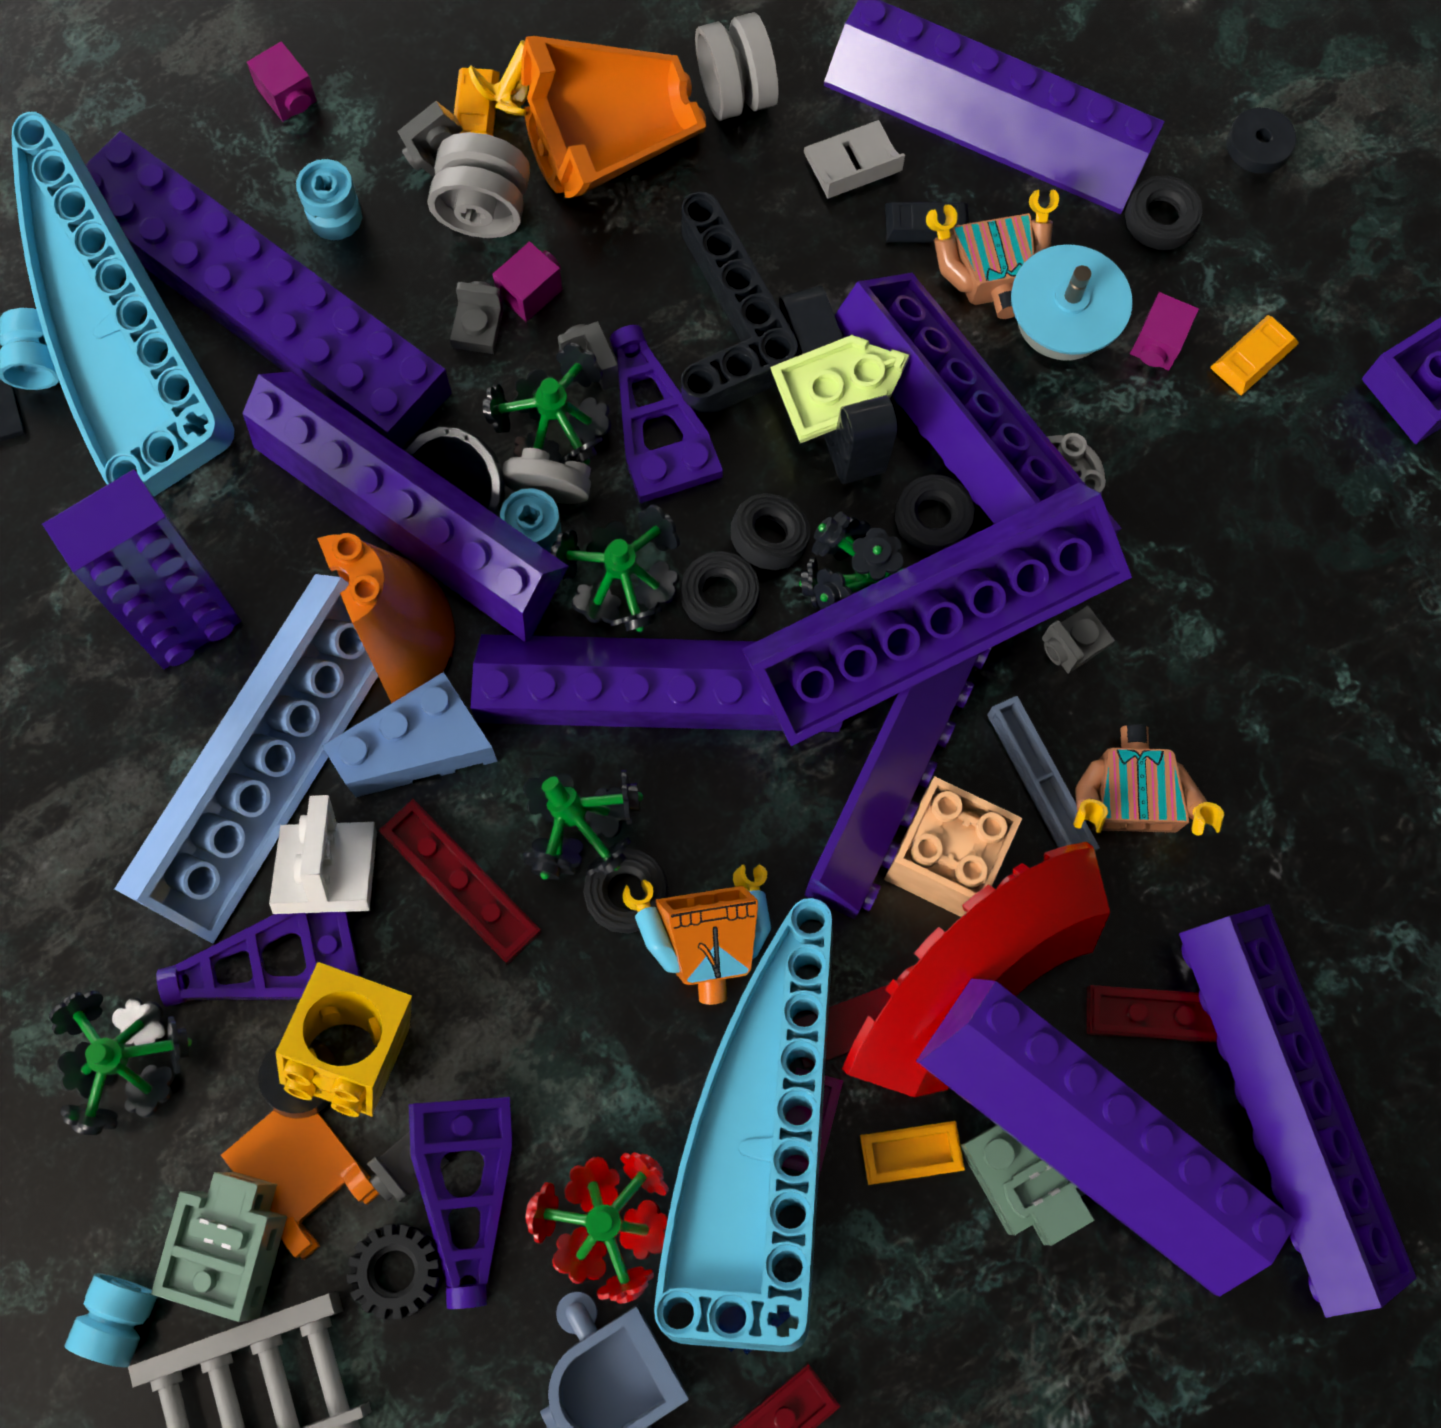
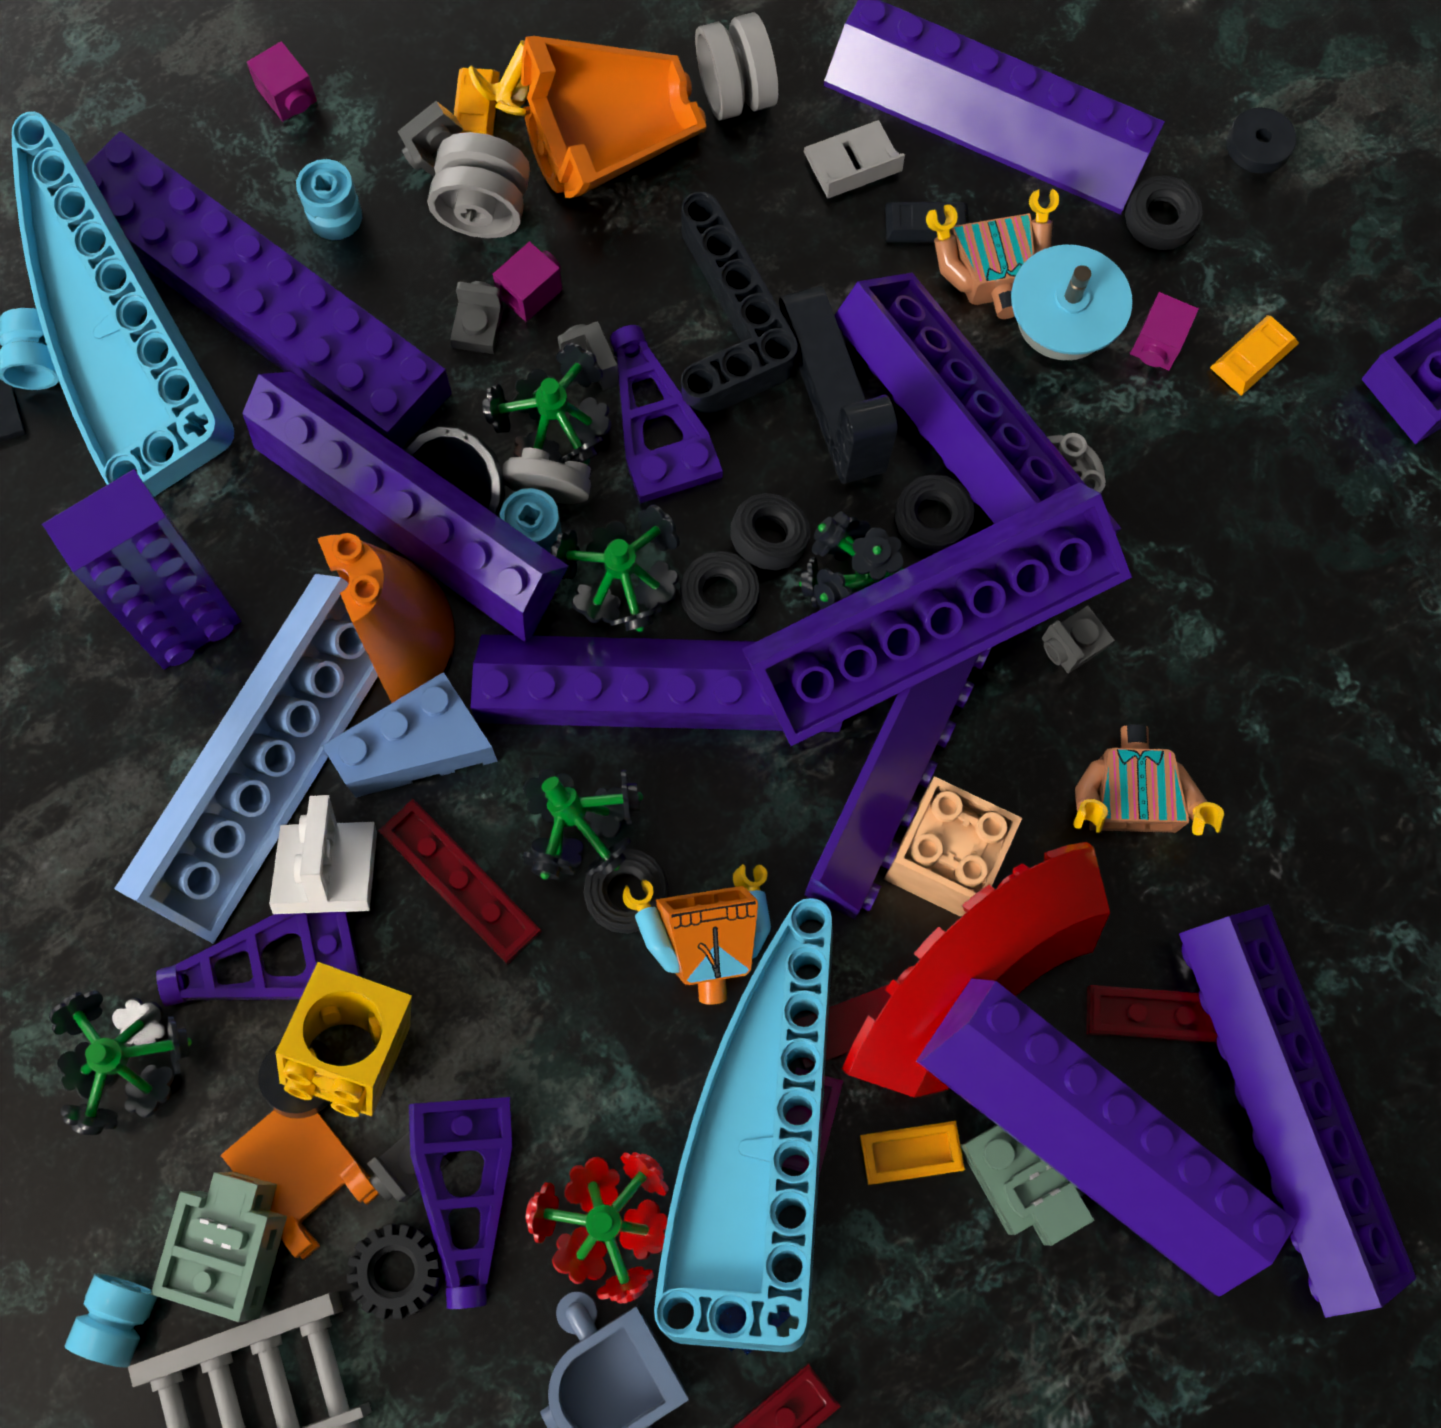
yellowish green tile [770,335,909,443] -> none
sand blue piece [987,696,1100,852] -> none

